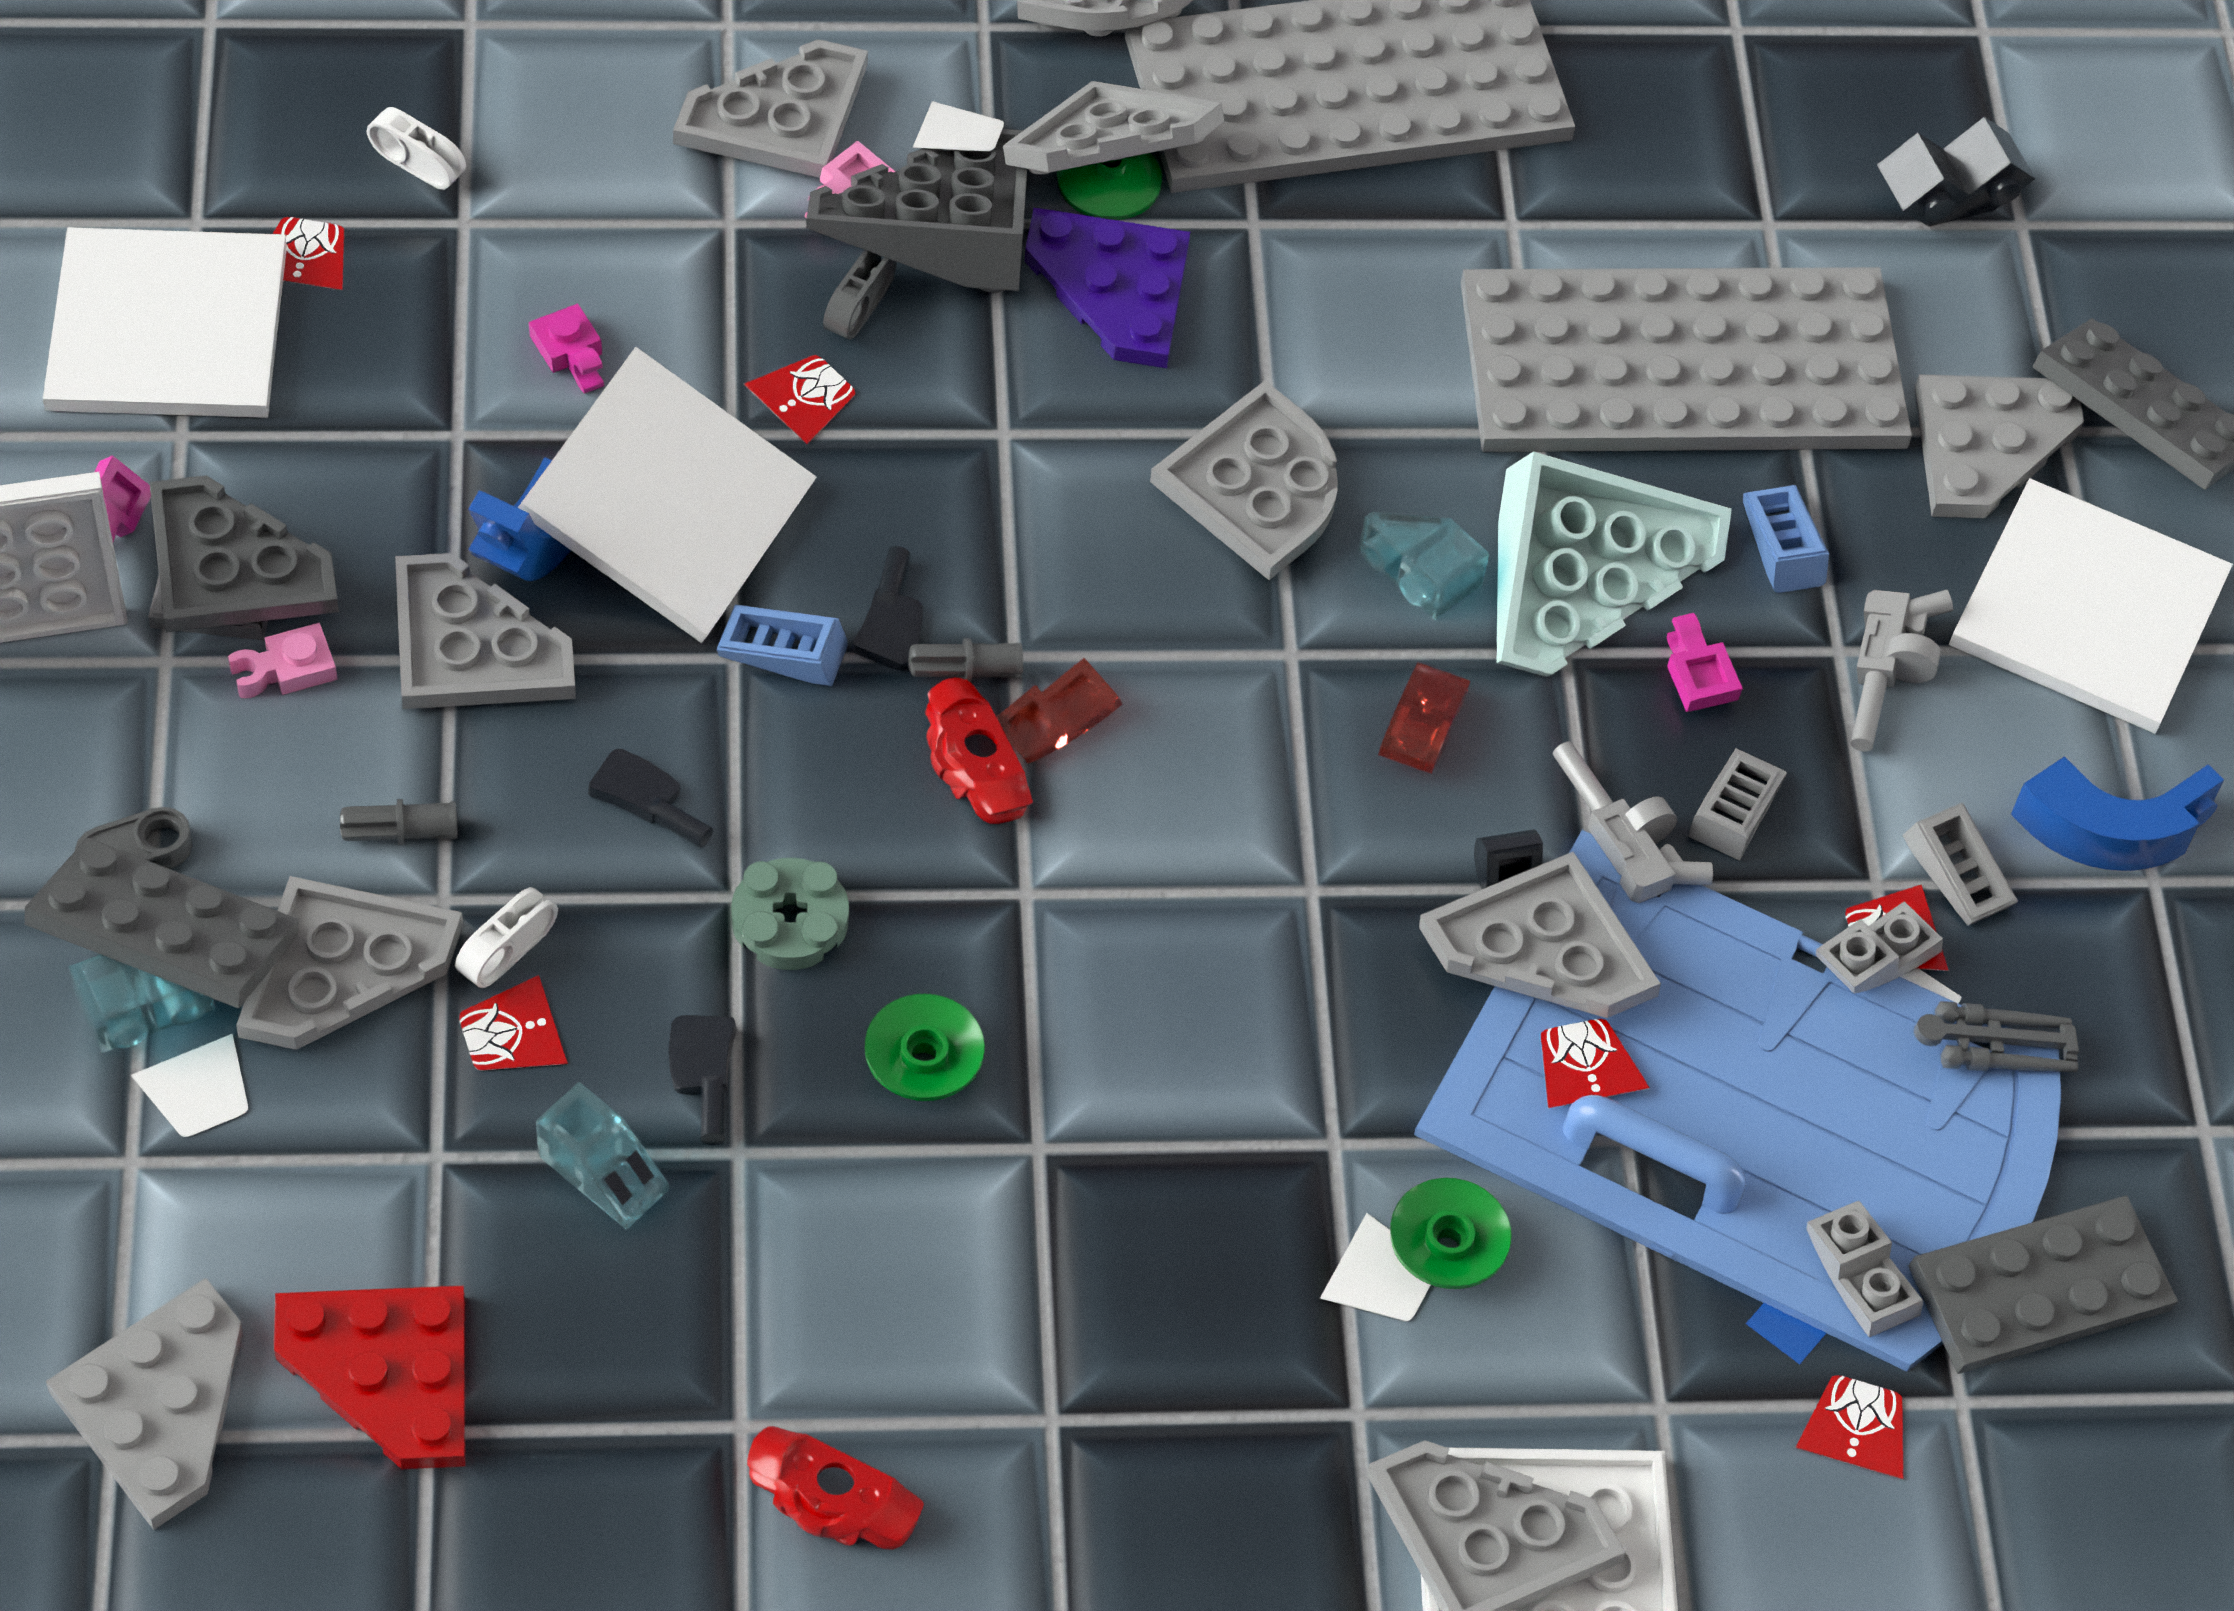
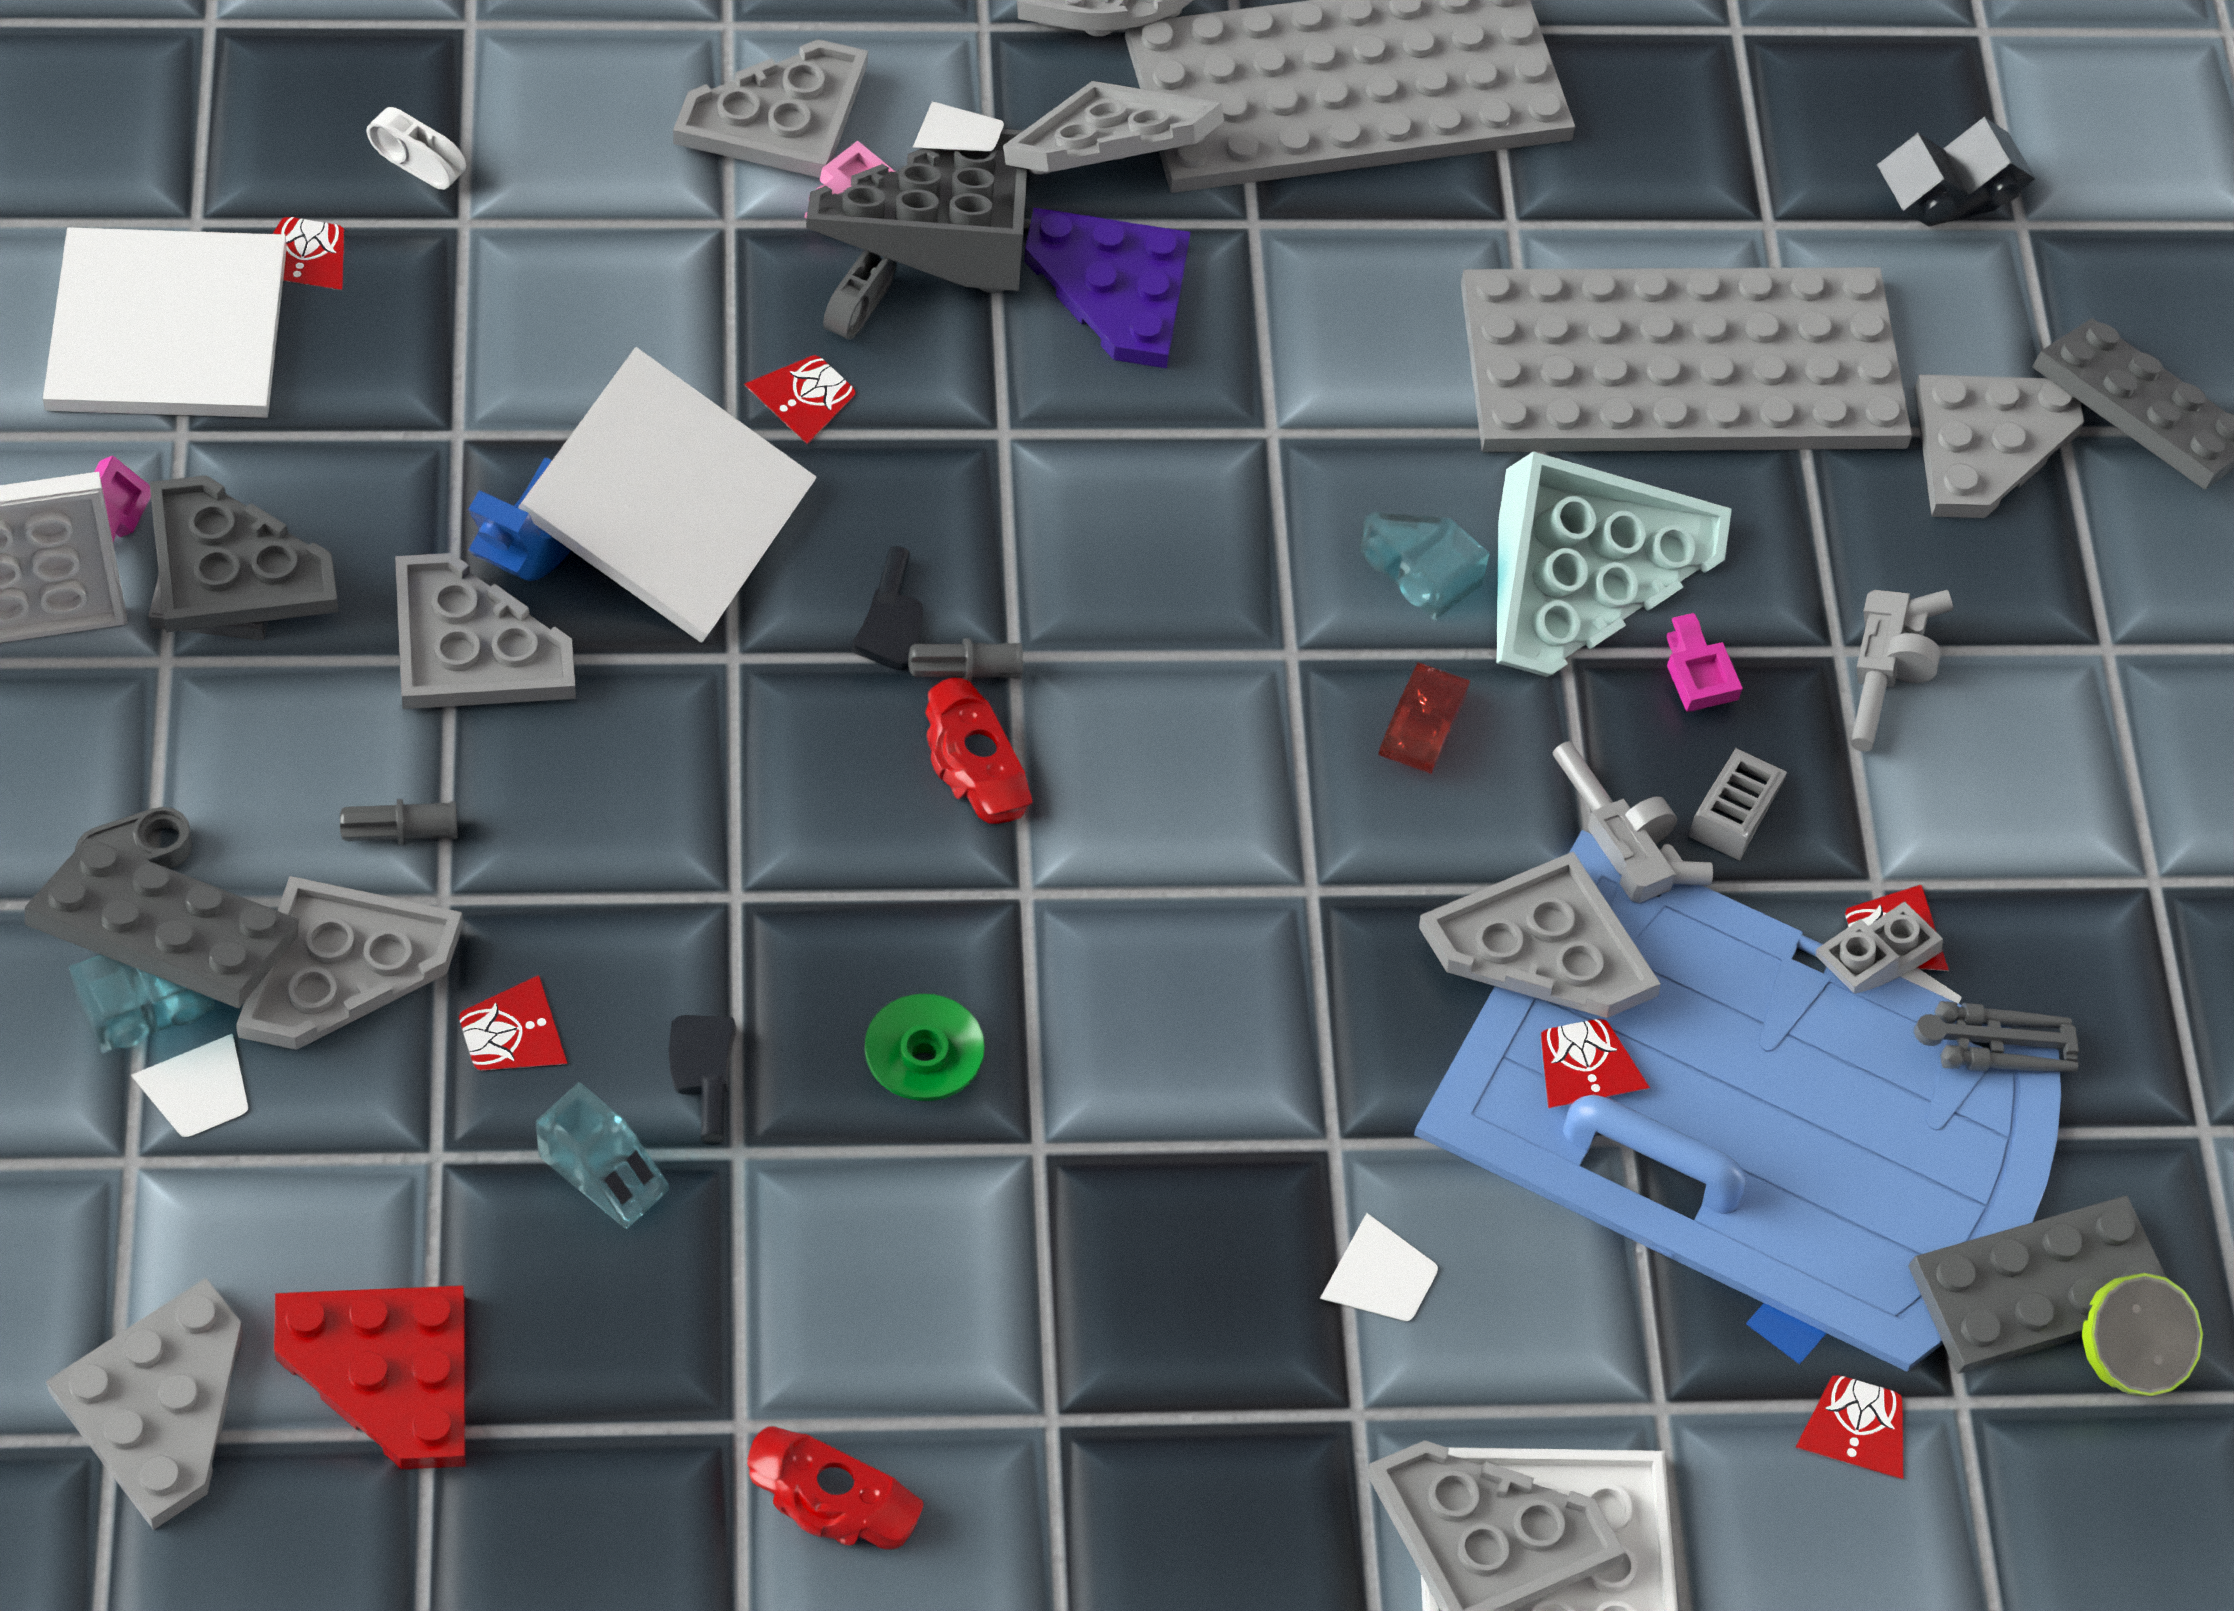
bright pink plate [228,622,338,698] -> none
white piece [455,887,558,988] -> none
dark pink plate [529,303,604,394] -> none
black piece [588,749,713,848] -> none
medium blue slope [716,605,848,686] -> none
sand green plate [731,858,849,970] -> none
clear red slope [997,658,1123,764] -> none
green dish [1057,153,1162,220] -> none
light grey plate [1150,380,1338,580] -> none
green dish [1390,1178,1512,1289] -> none
black brick [1474,829,1543,889] -> none
medium blue slope [1743,485,1829,593] -> none
light grey slope [1807,1200,1923,1337] -> none
light grey slope [1902,802,2018,926] -> none
white tile [1949,478,2233,734] -> none
blue arch [2011,756,2224,871] -> none
none -> tile [2082,1273,2203,1397]

